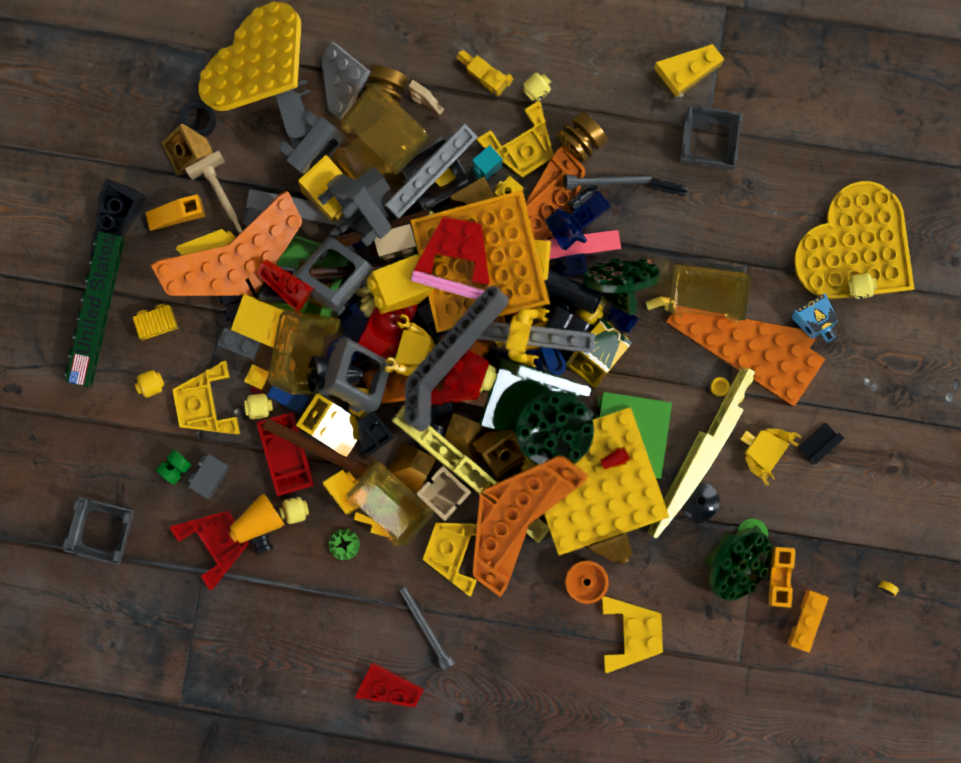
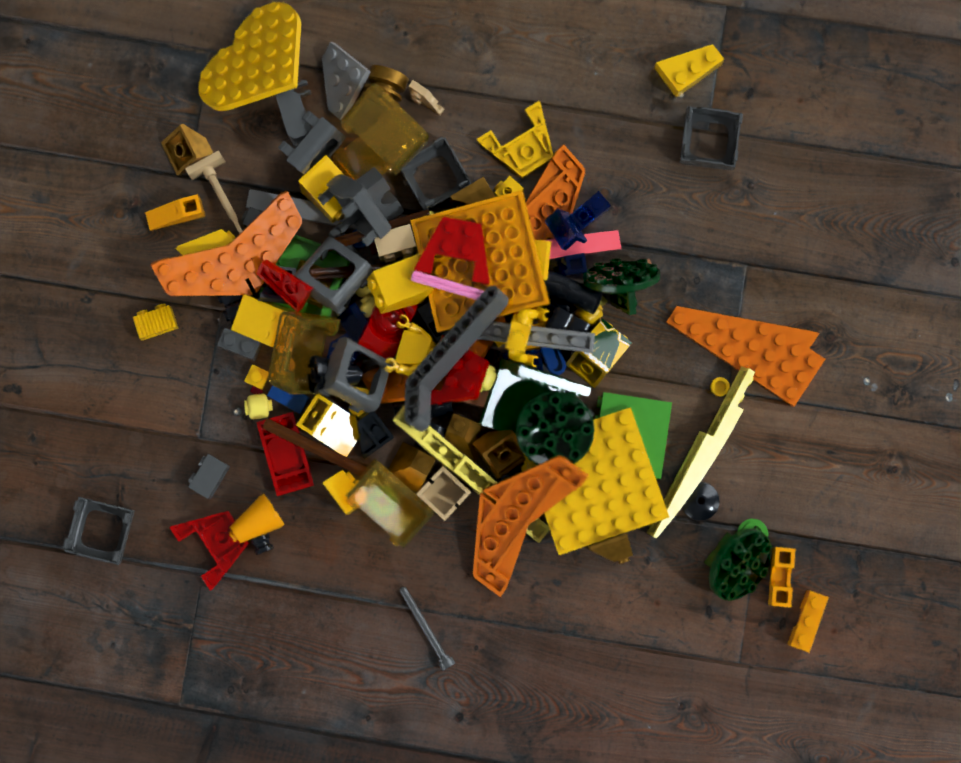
dark green brick [64,232,125,387] -> none
black wedge [90,179,147,255] -> none
yellow head [134,370,164,398] -> none
green wheel [155,449,192,485] -> none
yellow wing [173,361,240,435] -> none
black tyre [179,100,216,137] -> none
light yellow head [279,497,309,524] -> none
bright green gear [329,529,360,560] -> none
yellow slope [354,512,391,538] -> none
red wing [355,662,424,707] -> none
light grey tile [384,123,478,219] -> none
yellow wing [423,523,477,596] -> none
yellow slope [435,168,457,190] -> none
yellow piece [456,50,513,97] -> none
teal brick [472,145,503,181] -> none
light yellow head [523,73,551,101] -> none
pearl gold wheel [557,112,608,163] -> none
dark grey piece [563,174,653,190] -> none
orange wheel [565,561,609,604] -> none
black axle [568,185,599,211] -> none
red cone [600,446,630,470] -> none
yellow wing [602,596,663,673] -> none
clear blue slope [604,306,639,337] -> none
light yellow arm [646,296,675,311] -> none
black axle [650,178,687,196] -> none
clear yellow windscreen [668,264,752,324] -> none
yellow torso [740,428,802,486] -> none
torso [791,293,838,343] -> none
yellow plate [794,181,914,299] -> none
black panel [798,423,844,465] -> none
light yellow head [848,273,878,299] -> none
yellow tile [878,581,899,597] -> none

